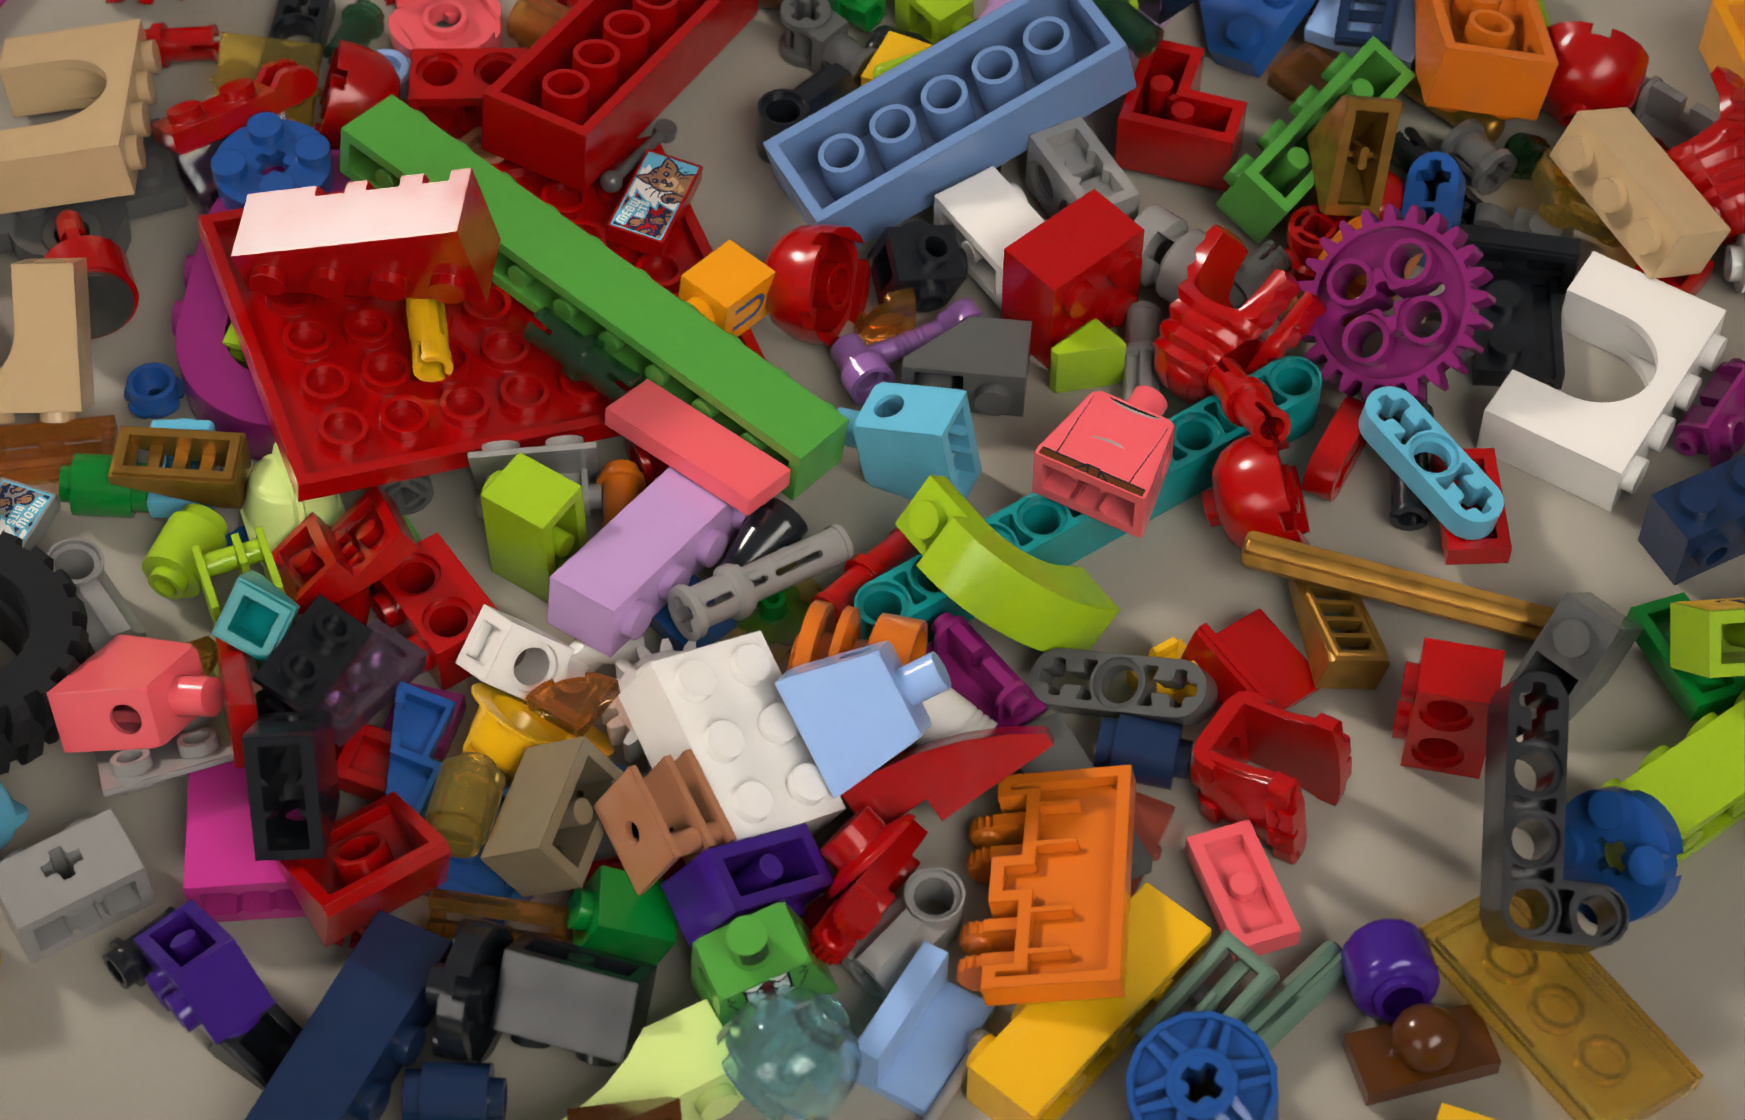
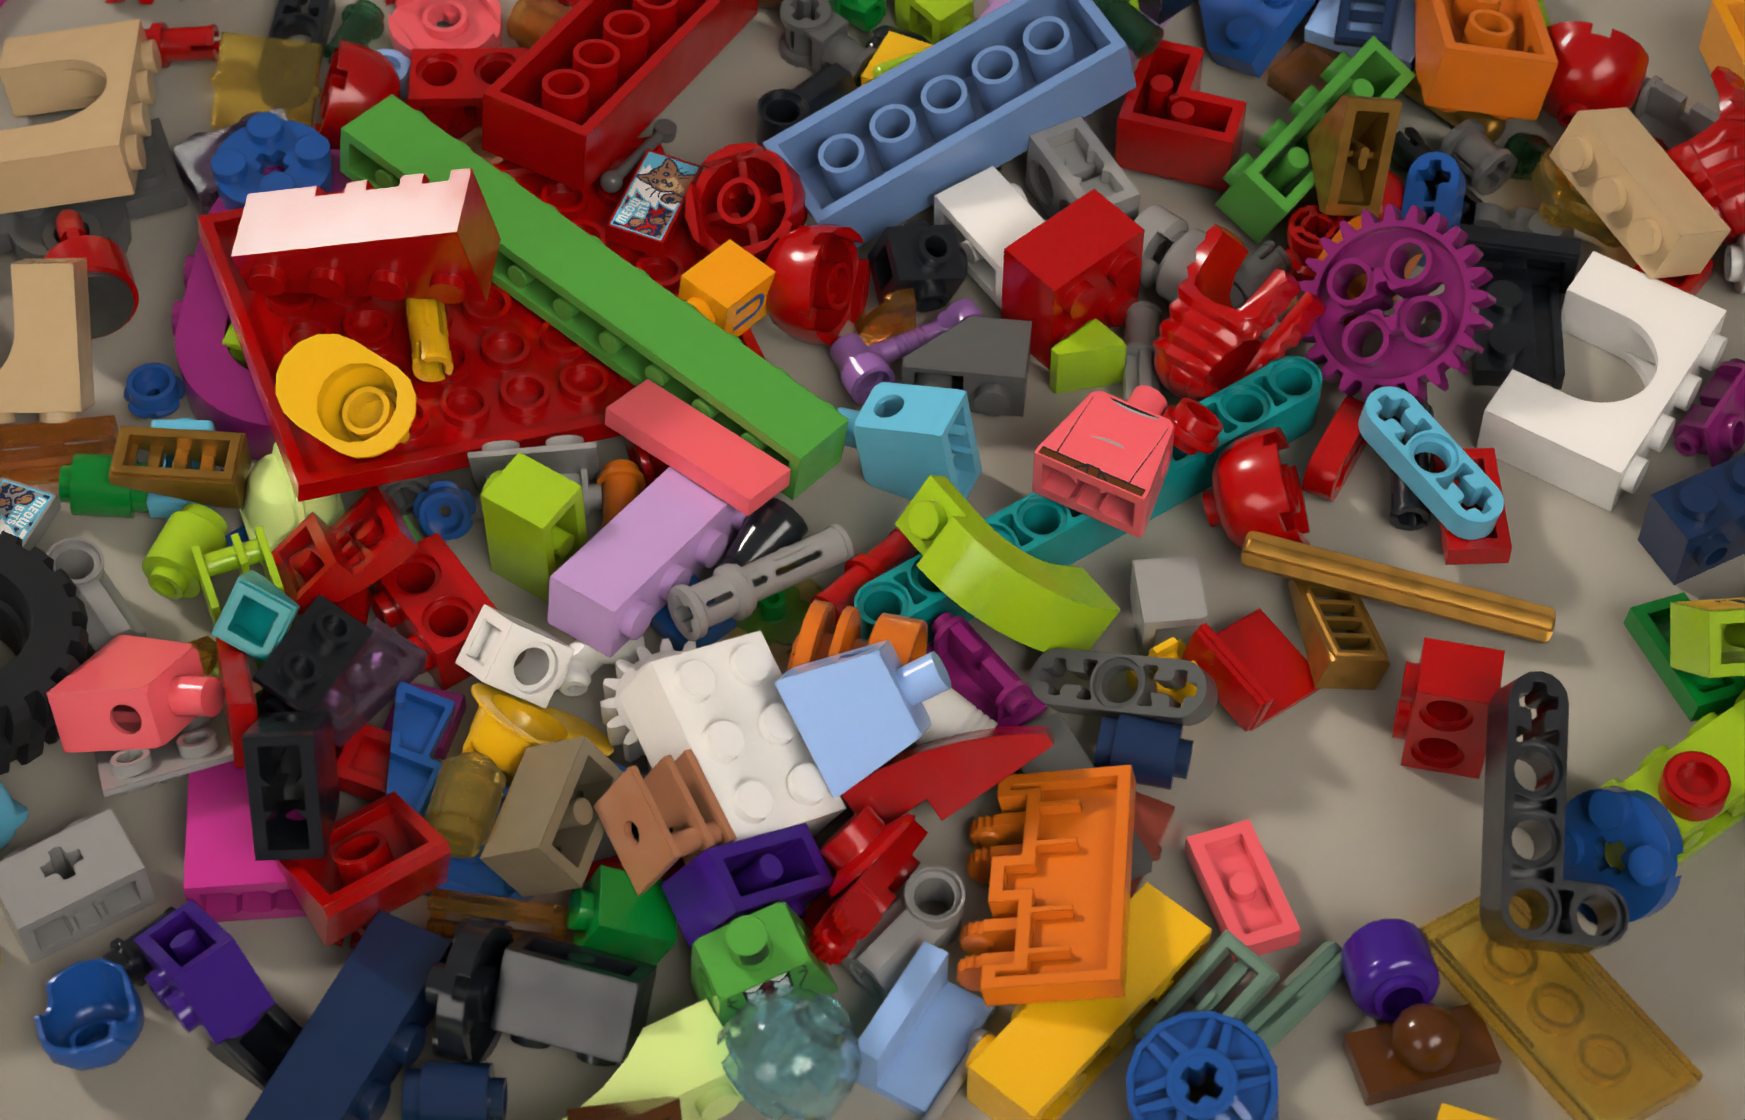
red hinge [150,58,319,156] -> none
clear green pin [523,307,645,402] -> none
clear orange tile [525,672,621,738] -> none
red piece [1191,690,1352,865] -> none
red pin [1204,357,1291,447] -> none
dark grey slope [1507,592,1643,721] -> none
none -> blue hair [34,958,145,1071]
none -> yellow piece [276,334,417,459]
none -> blue plate [413,480,476,541]
none -> red cylinder [685,142,807,262]
none -> light grey panel [1129,555,1208,656]
none -> red plate [1162,397,1223,455]
none -> red tile [1658,751,1731,821]

